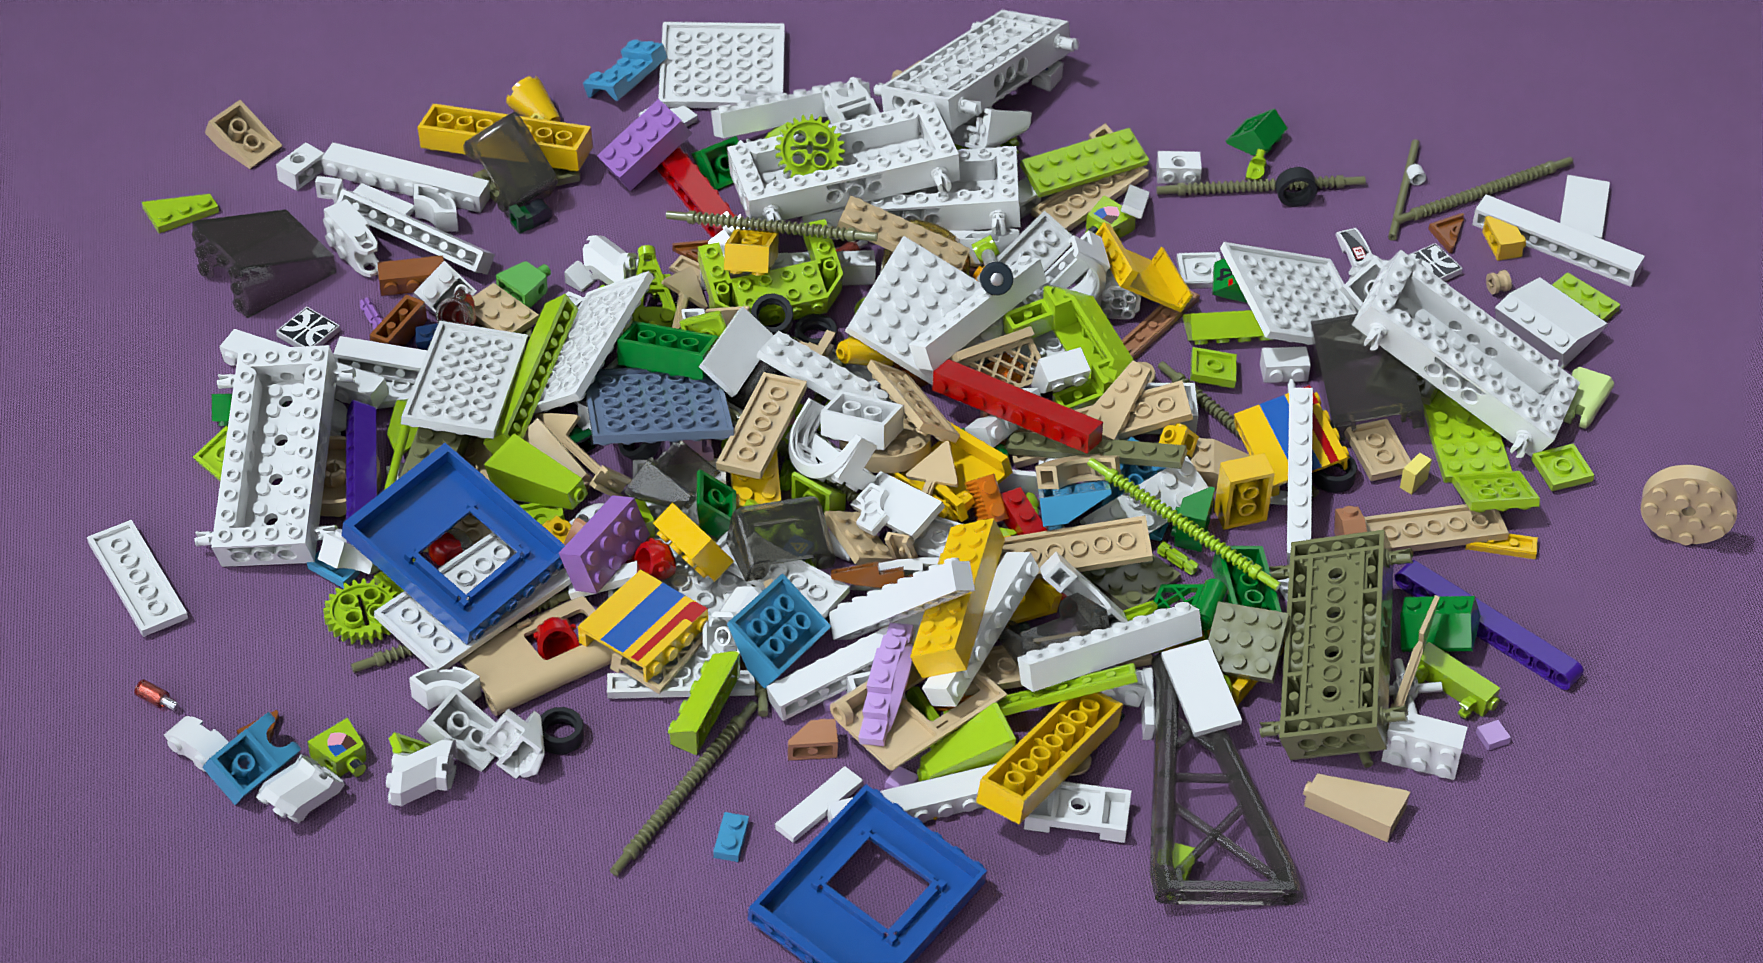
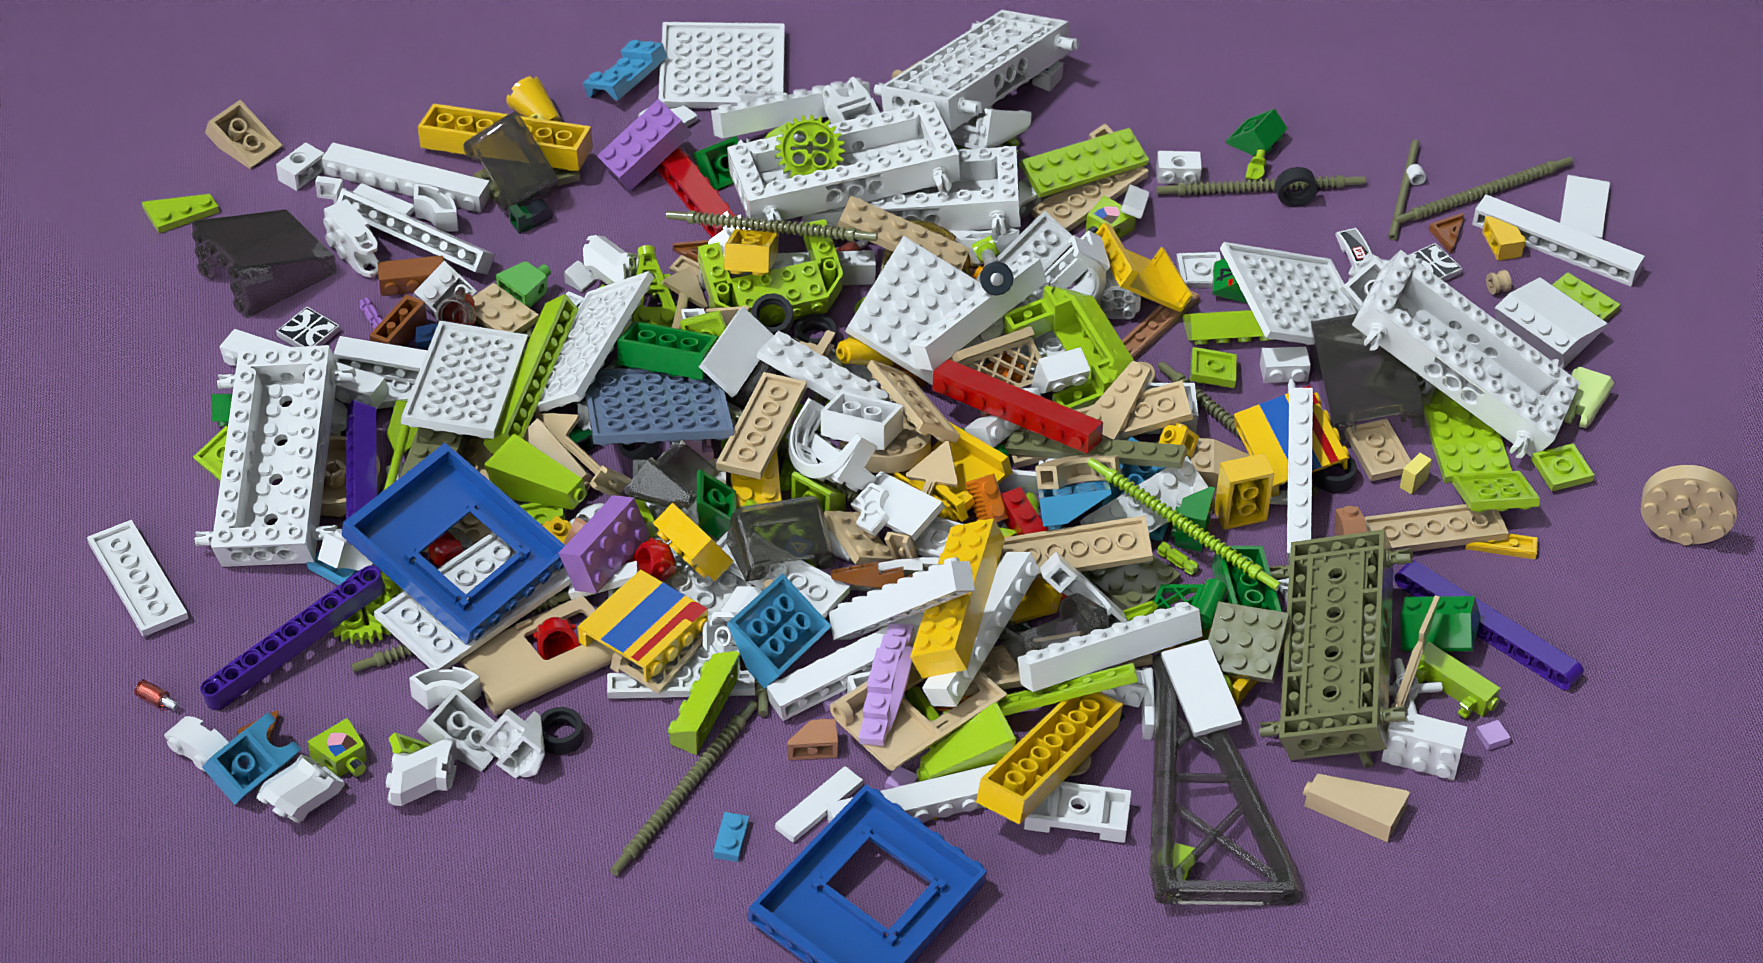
none -> dark purple beam [200,565,385,710]

